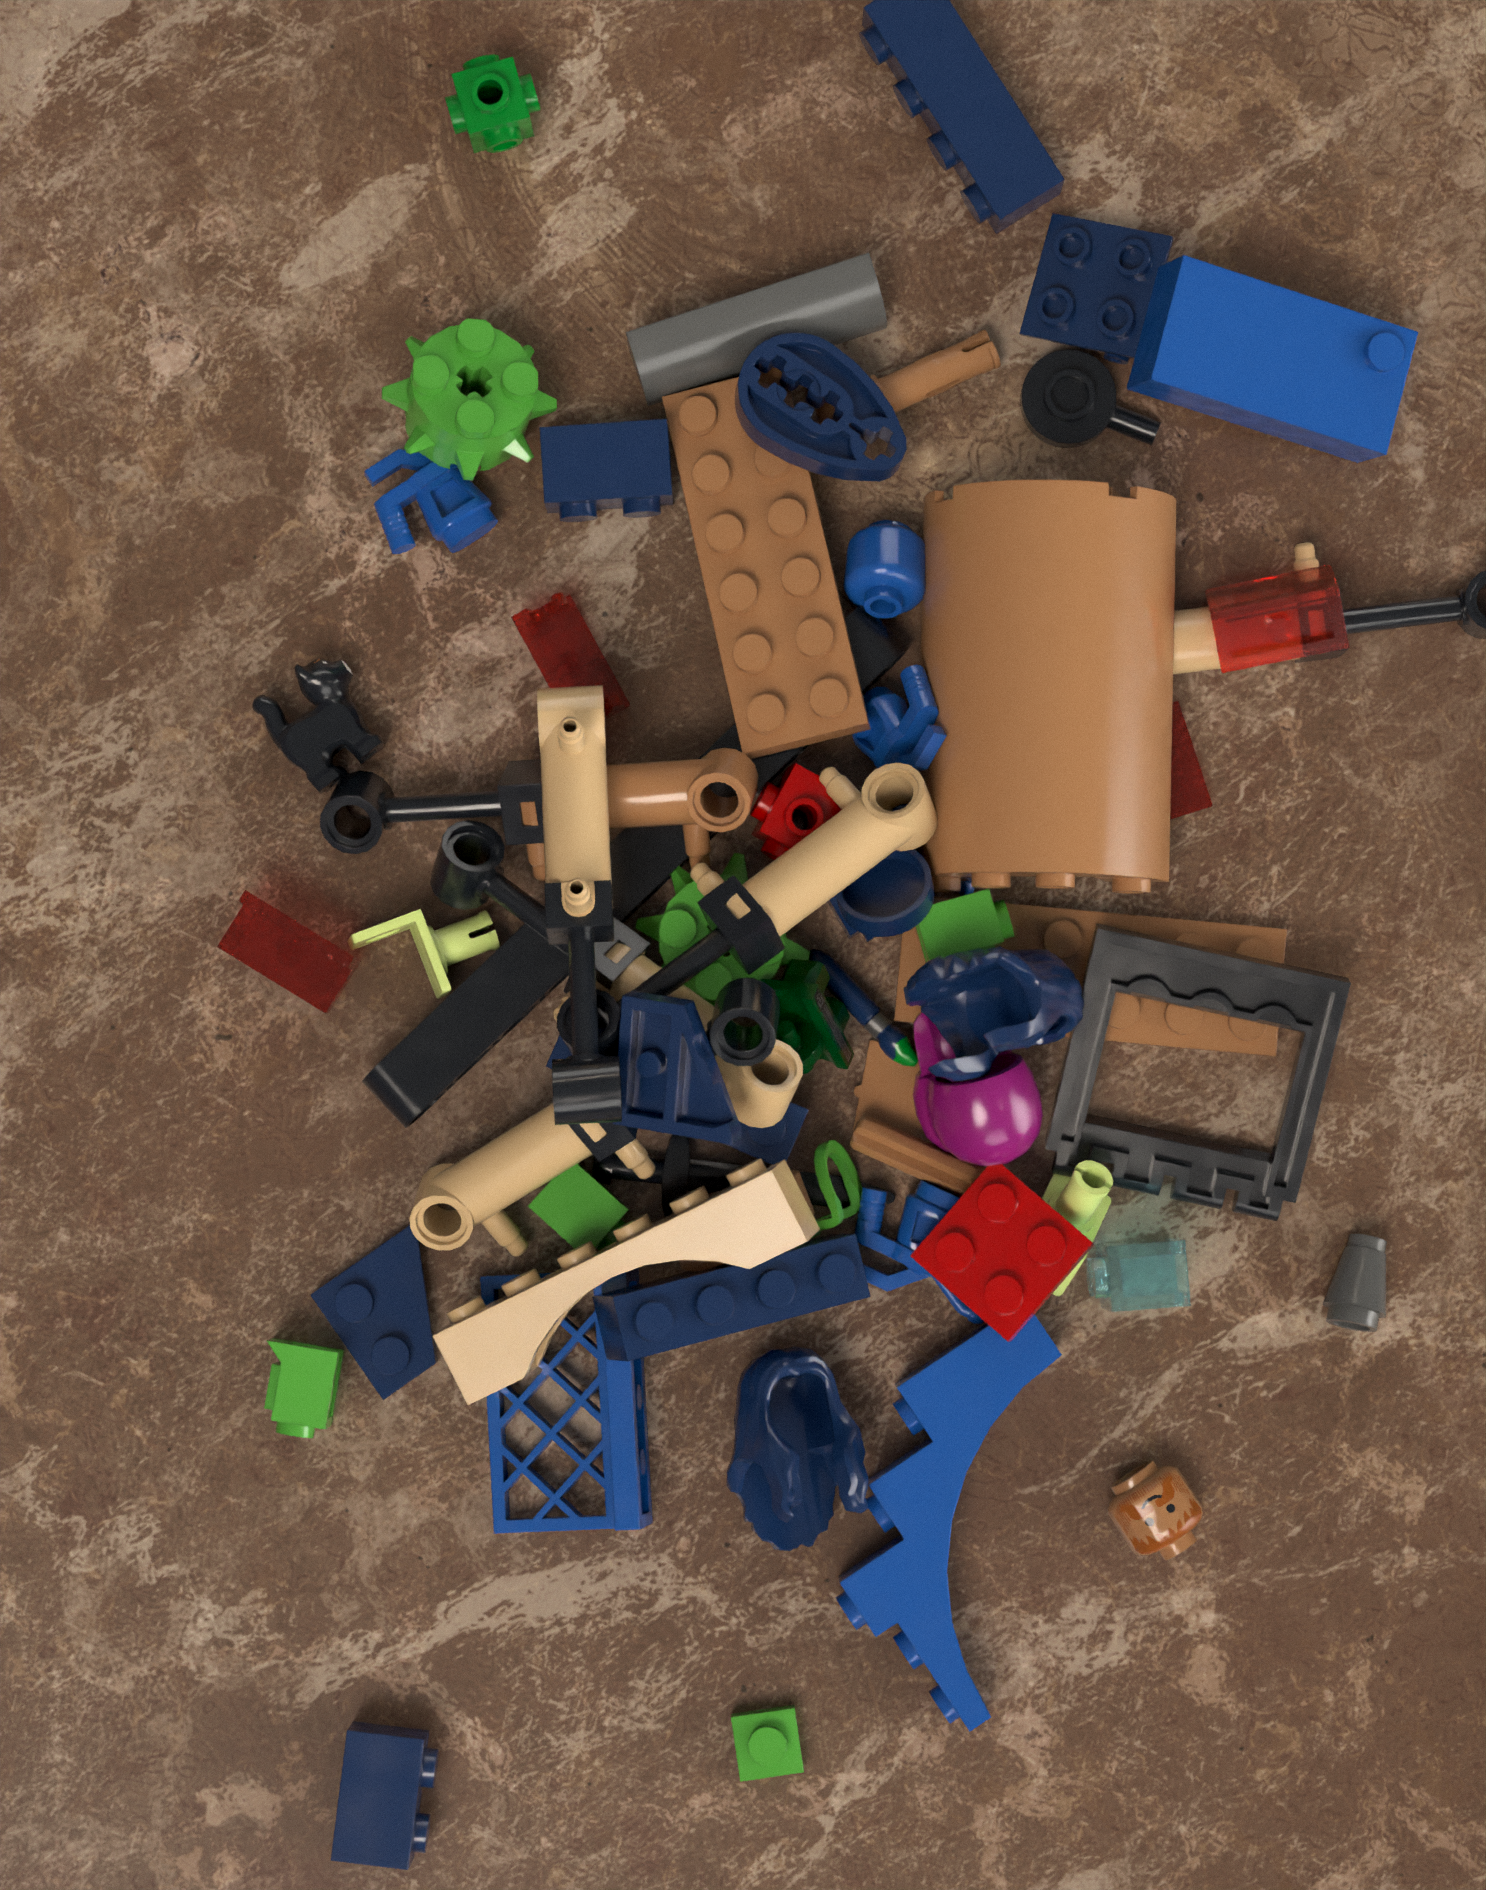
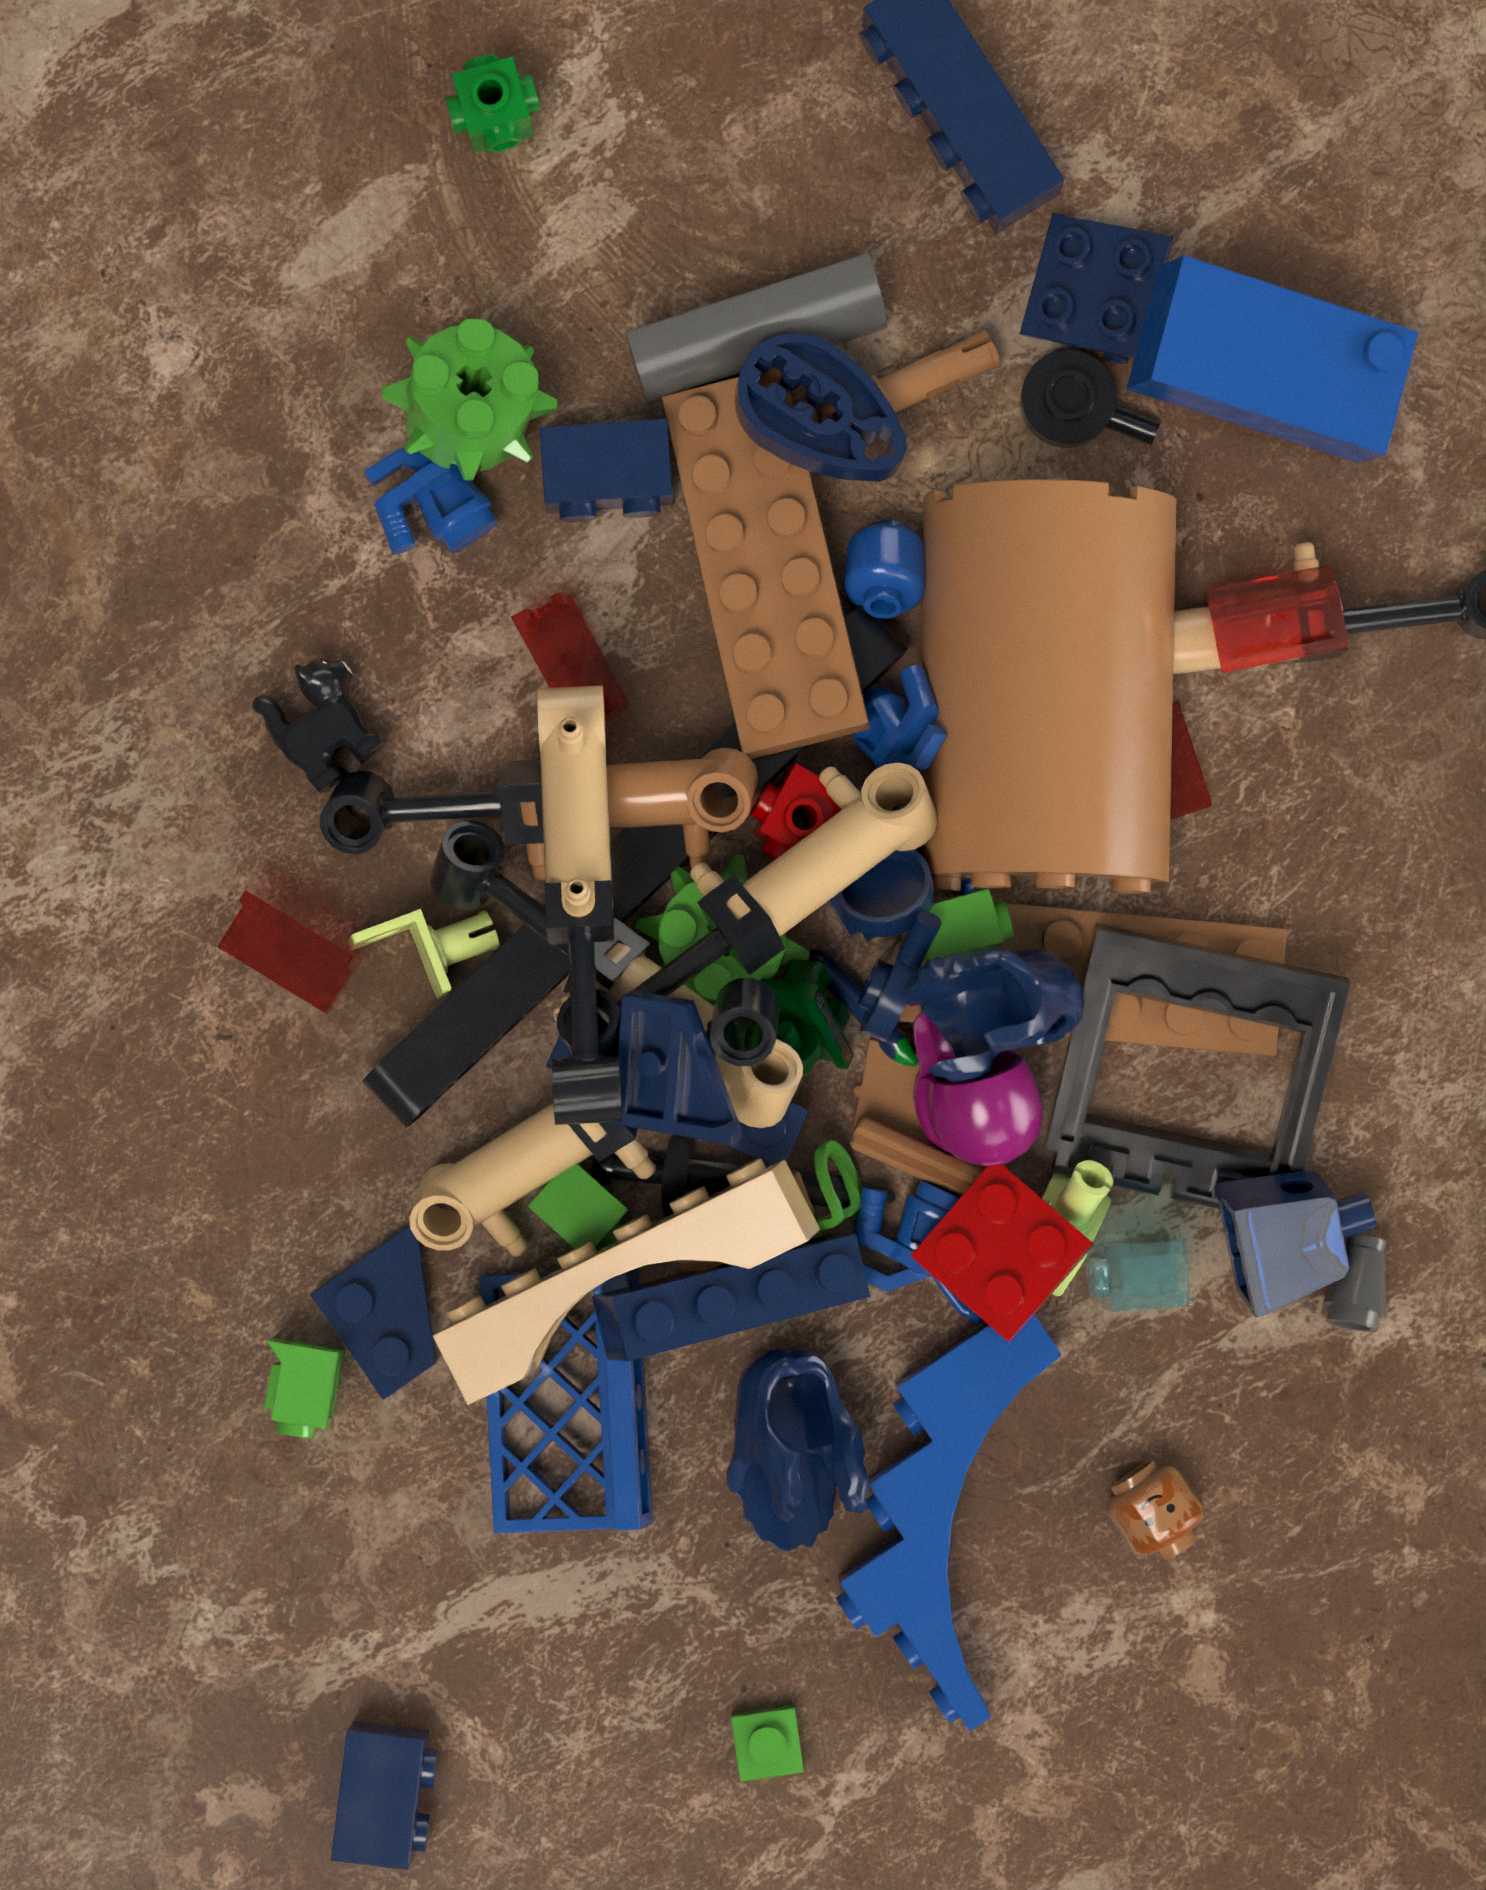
none -> dark blue piece [858,911,942,1042]
none -> torso [1215,1170,1376,1318]

